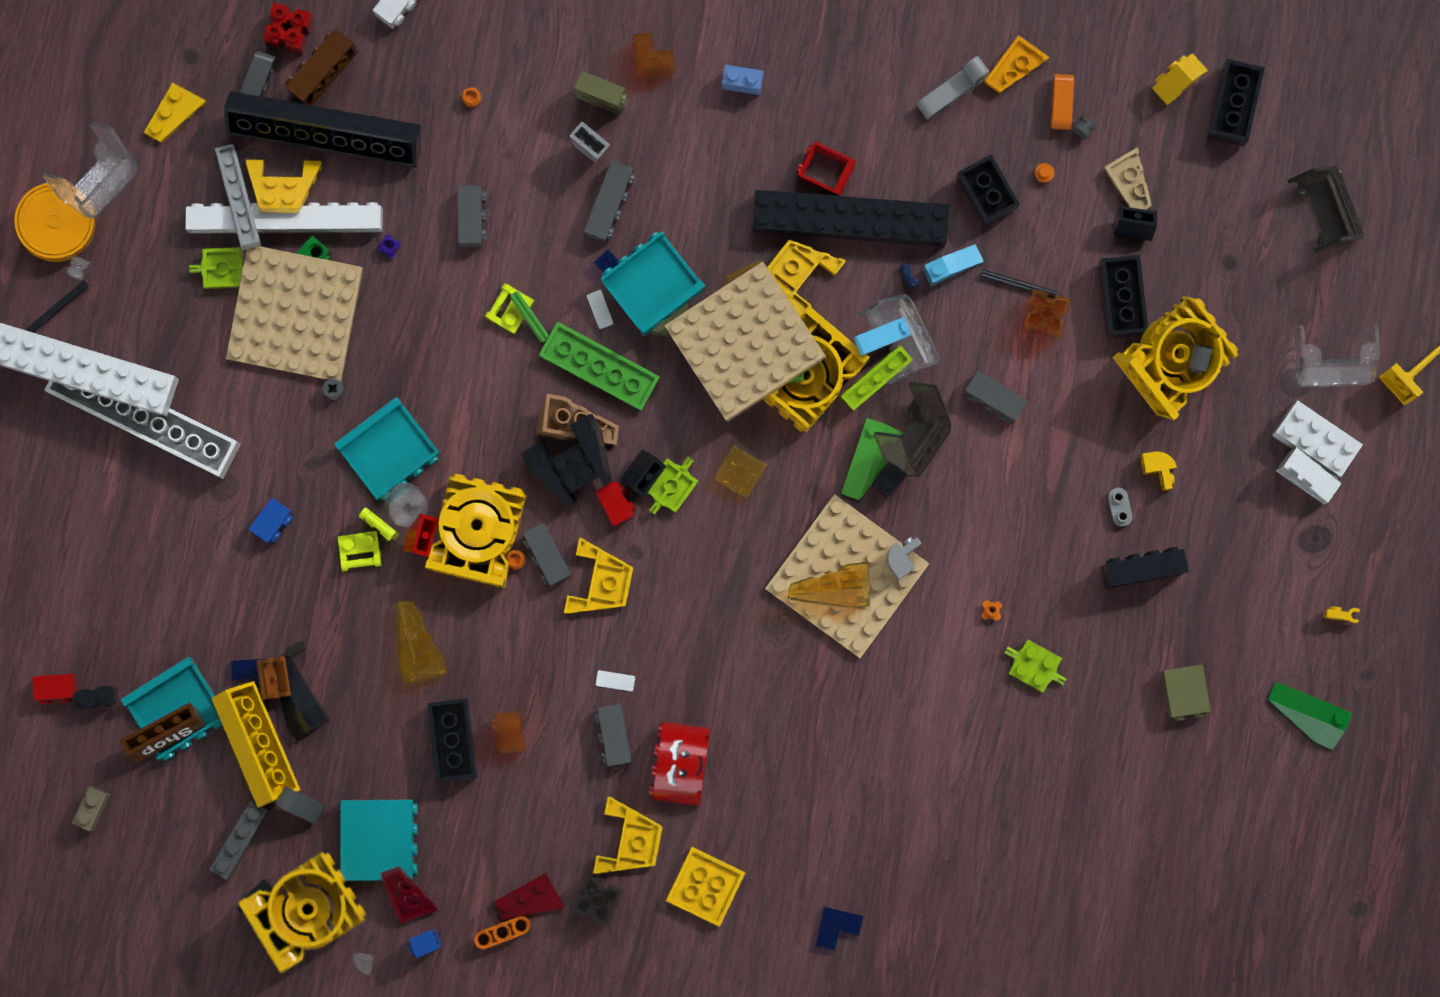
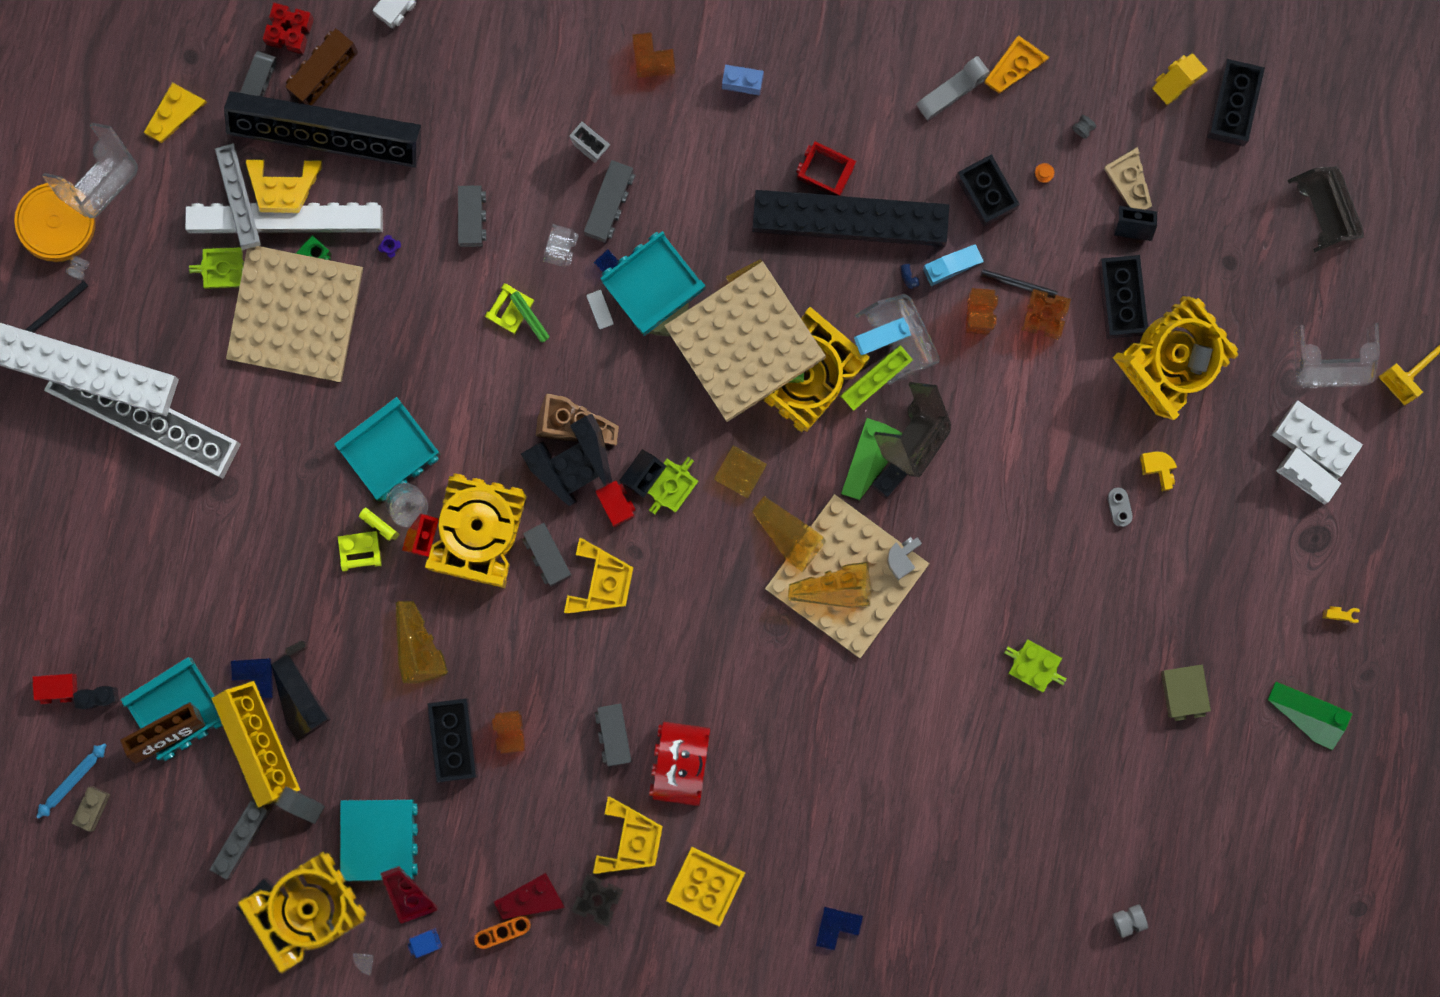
blue brick [249,498,293,544] -> none
dark orange hinge [256,656,291,700] -> none
dark grey wheel [323,379,344,400] -> none
orange plate [462,87,481,107] -> none
orange plate [506,550,526,569] -> none
bright green plate [539,321,660,411] -> none
olive brick [574,71,628,115] -> none
white sticker [596,670,635,691] -> none
yellow wing [767,240,846,318] -> none
dark grey brick [964,370,1027,423] -> none
orange plate [981,600,1002,621] -> none
orange beam [1051,74,1074,130] -> none
black brick [1101,546,1189,589] -> none
none -> dark azure wheel [36,743,107,819]
none -> clear brick [542,224,578,268]
none -> clear yellow wedge [752,496,826,573]
none -> clear orange brick [965,288,998,335]
none -> light grey wheel [1112,904,1148,938]

